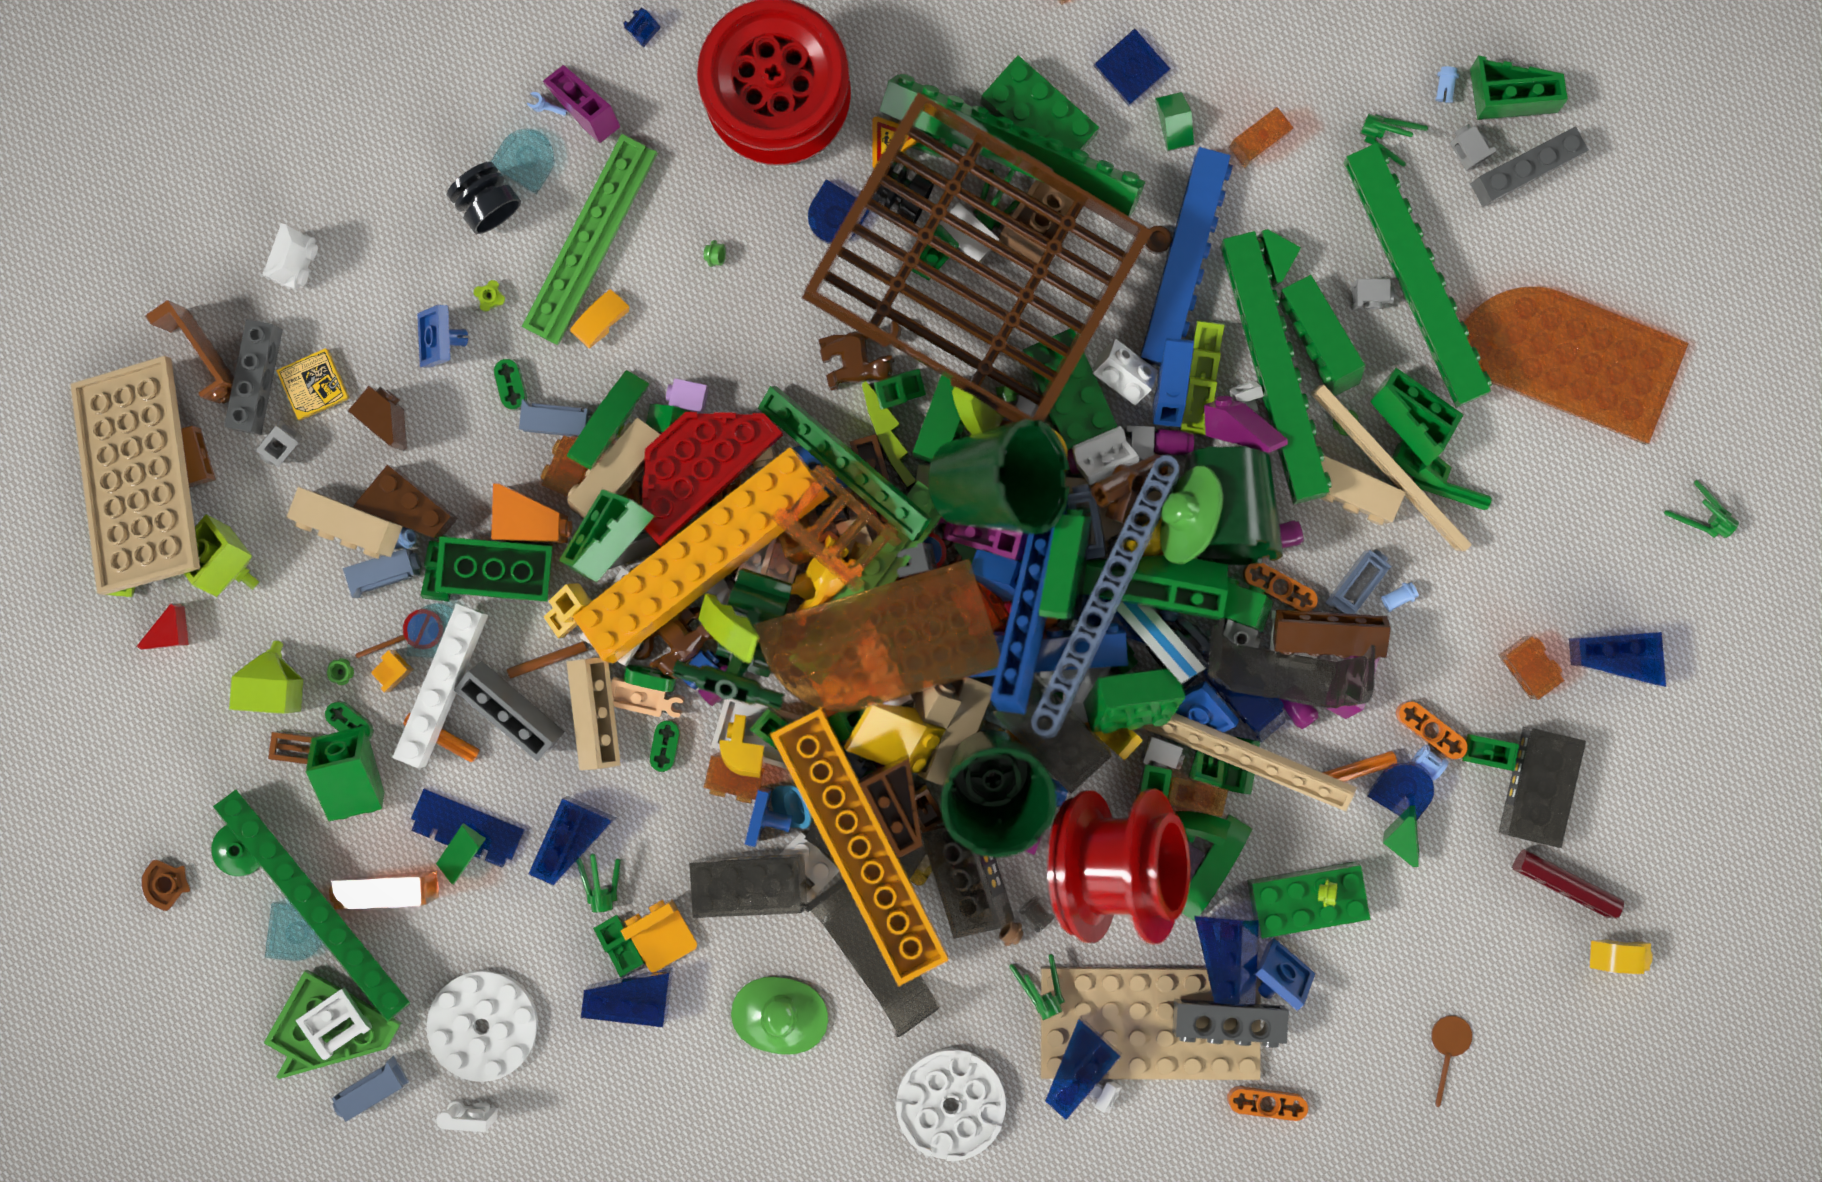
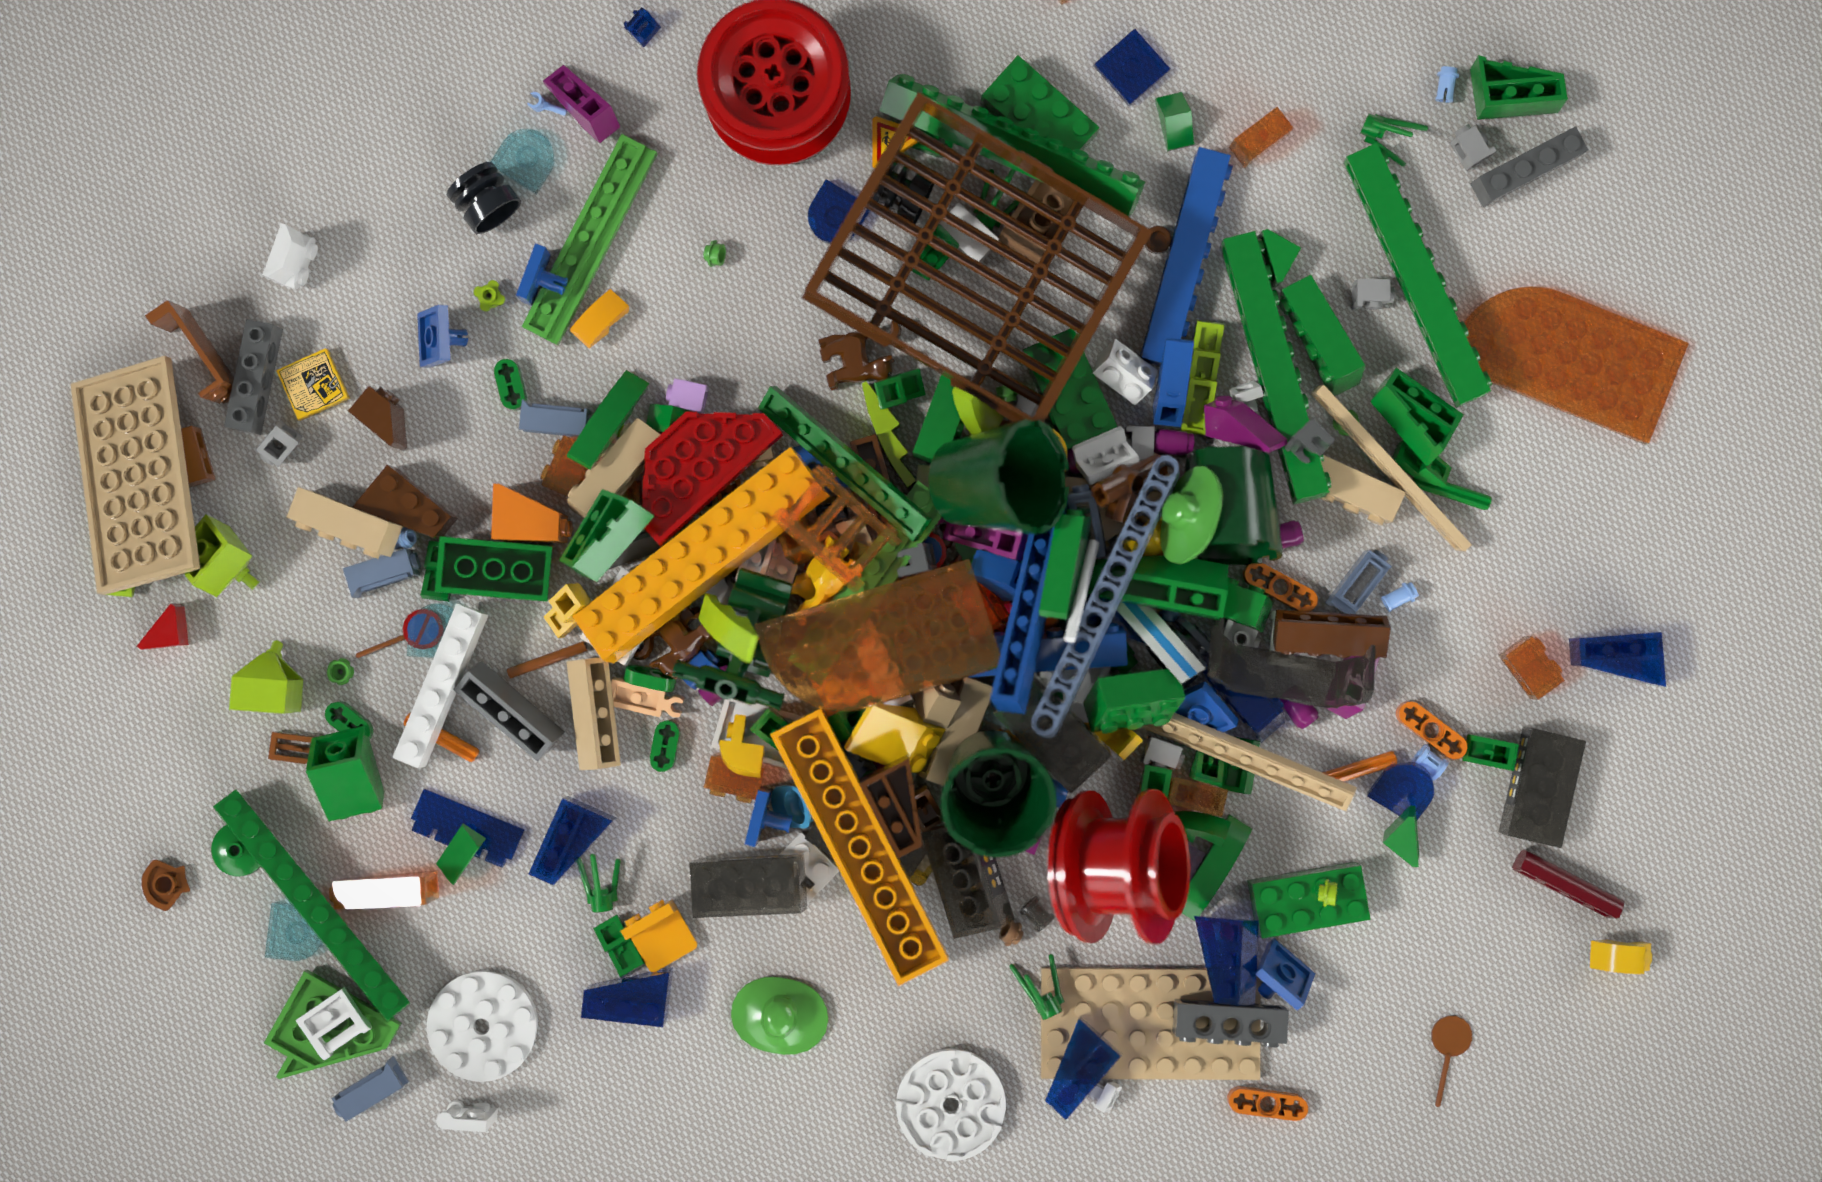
light orange panel [371,650,414,693] -> none
clear smoke windscreen [805,877,940,1038] -> none
green plant [1664,480,1739,538] -> none
none -> blue tile [516,243,568,306]
none -> white bar [1064,540,1099,643]
none -> dark grey hinge [1285,417,1335,464]

